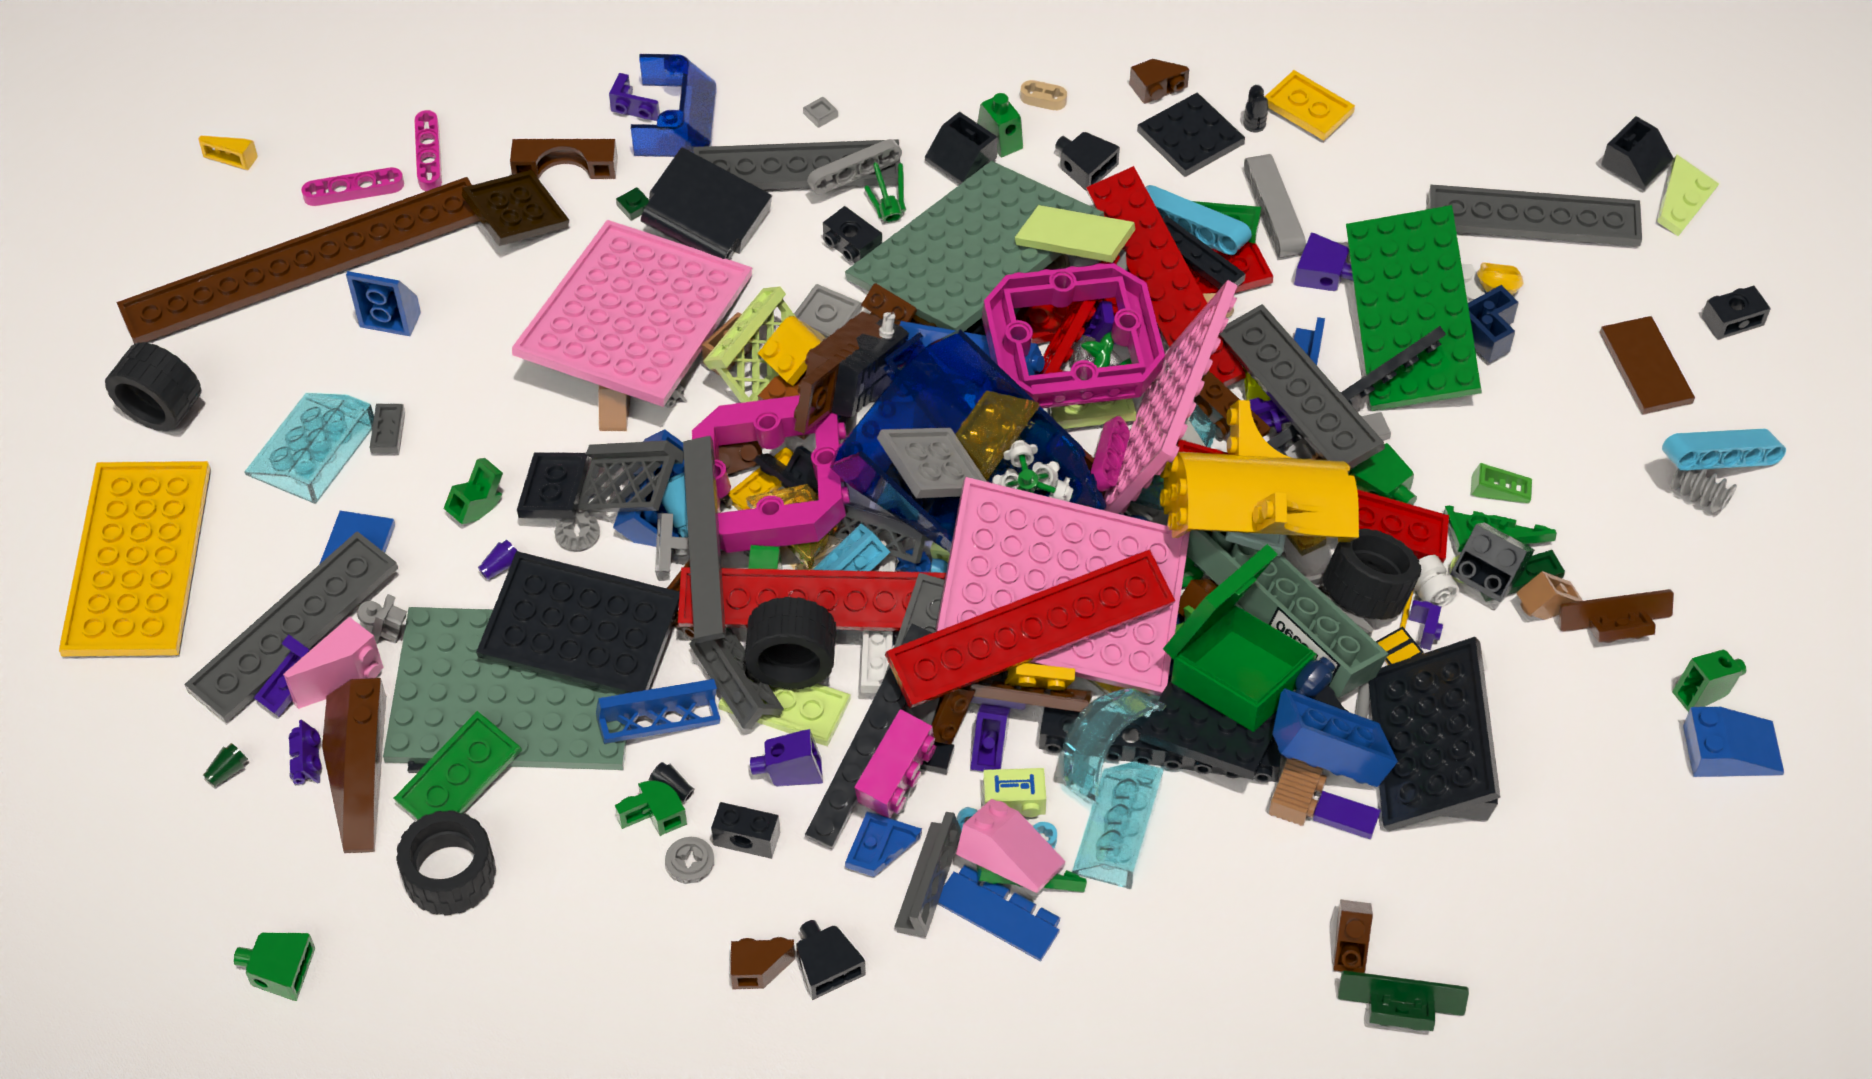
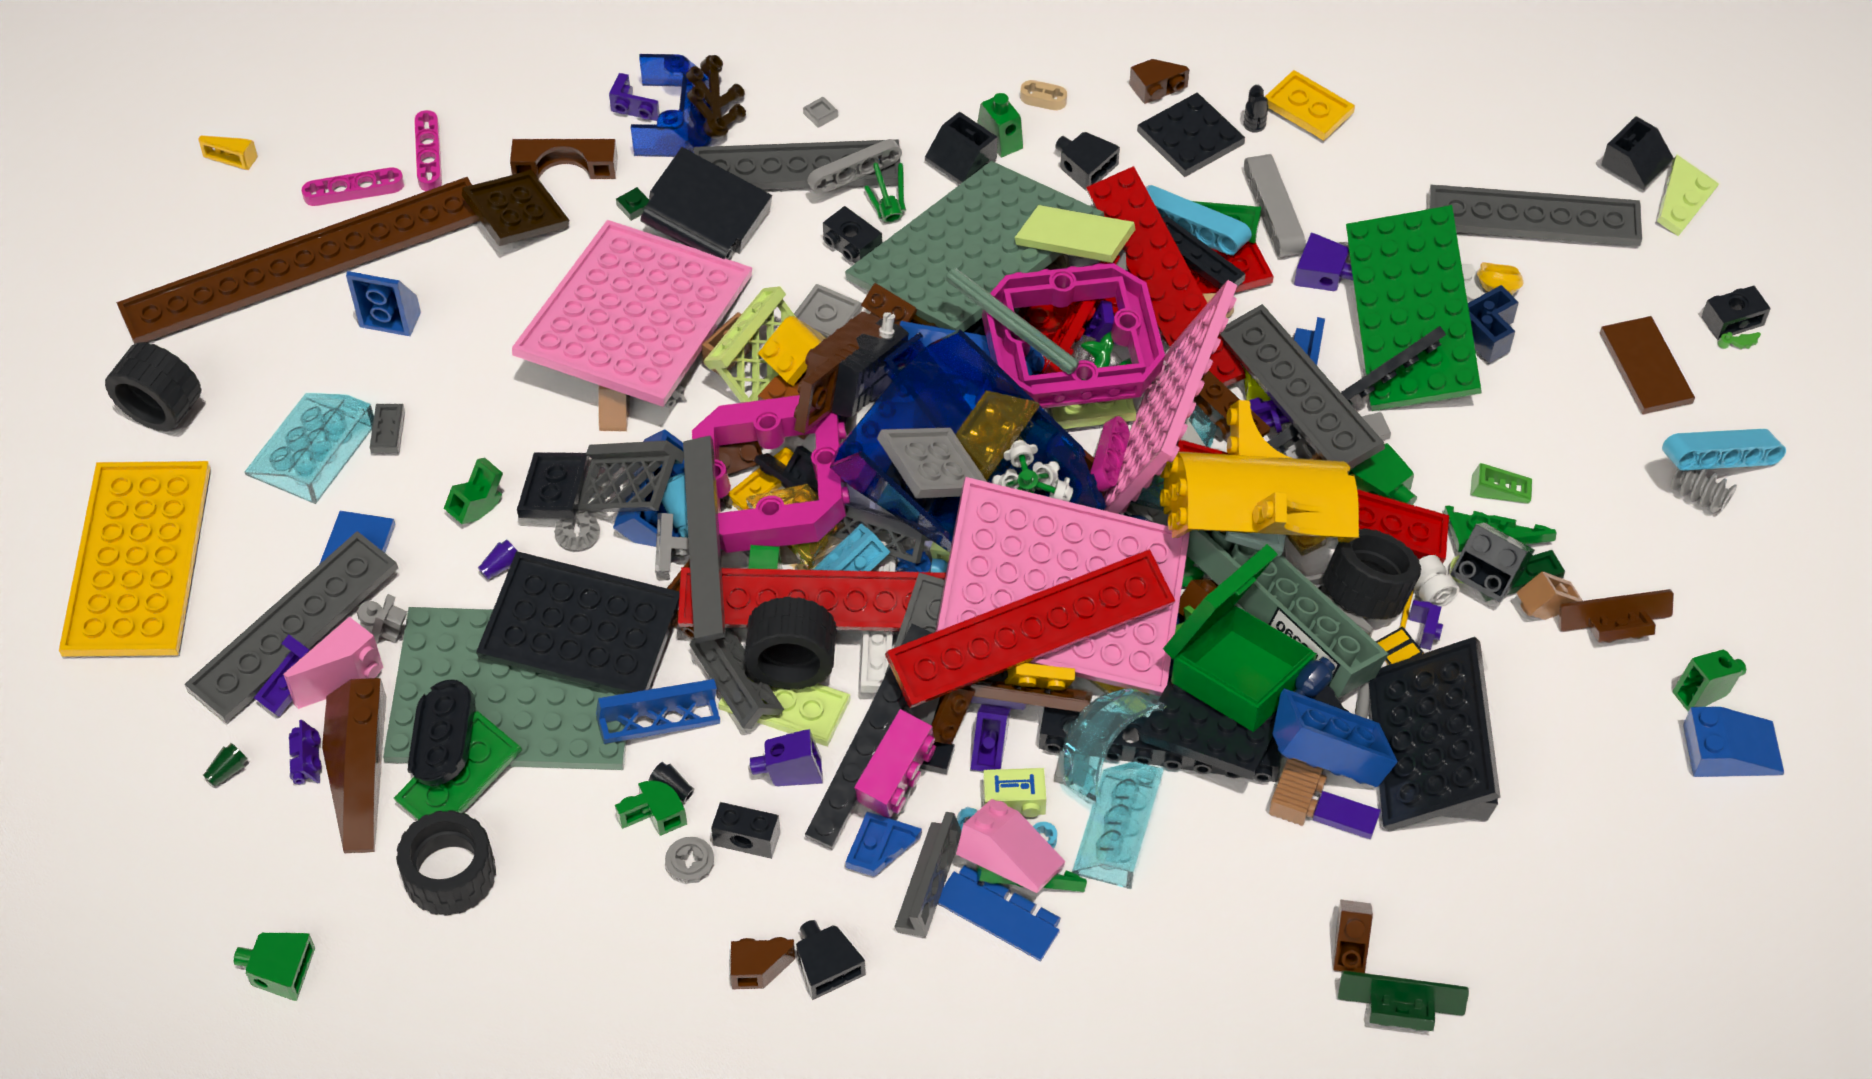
none -> black tile [408,680,475,786]
none -> dark brown plant [686,55,746,139]
none -> sand green axle [946,268,1079,374]
none -> bright green piece [1718,332,1761,349]

